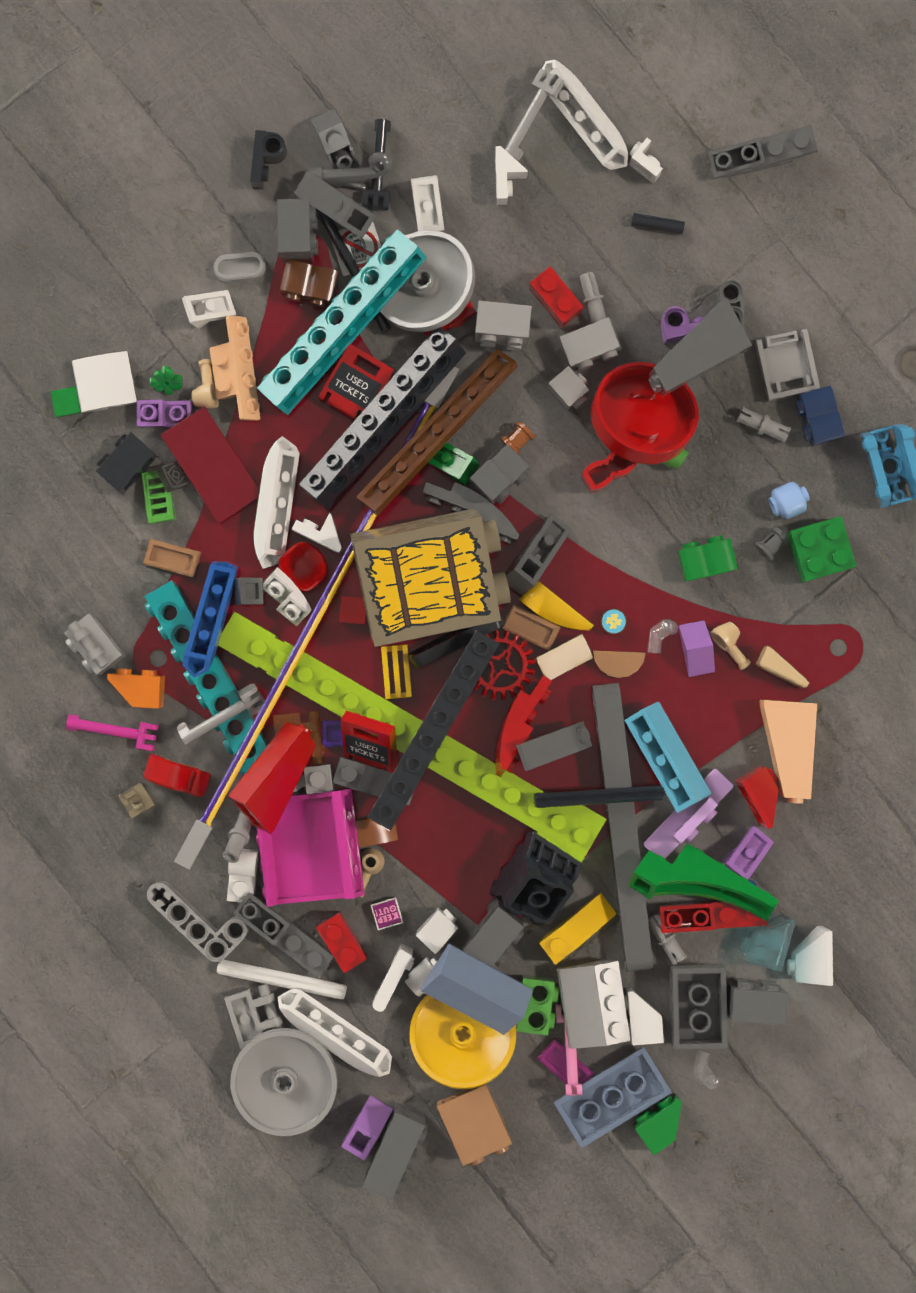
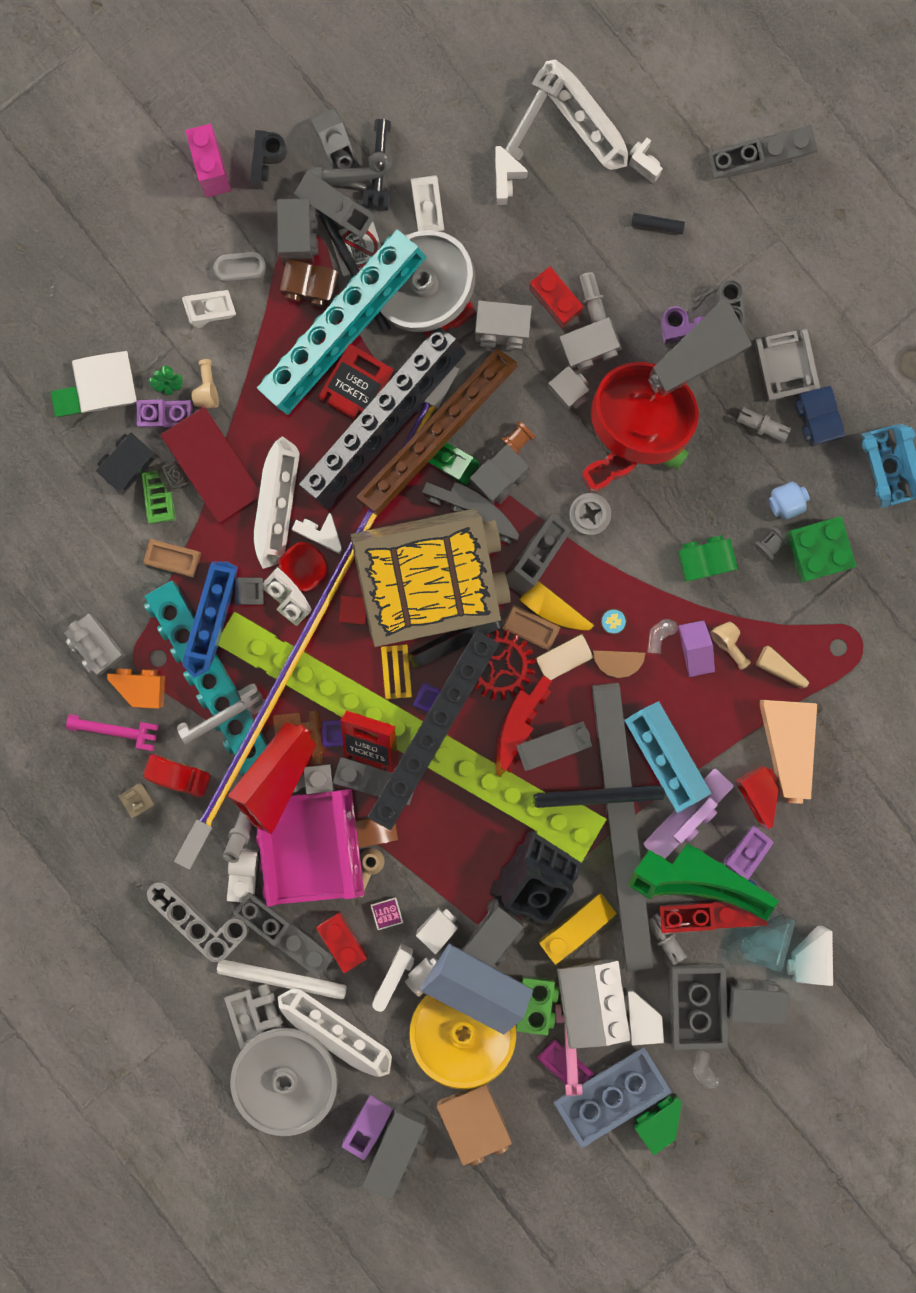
light nougat bracket [210,315,260,421] -> none
none -> dark pink brick [185,123,232,198]
none -> dark purple tile [413,682,441,713]
none -> light grey gear [569,493,611,535]

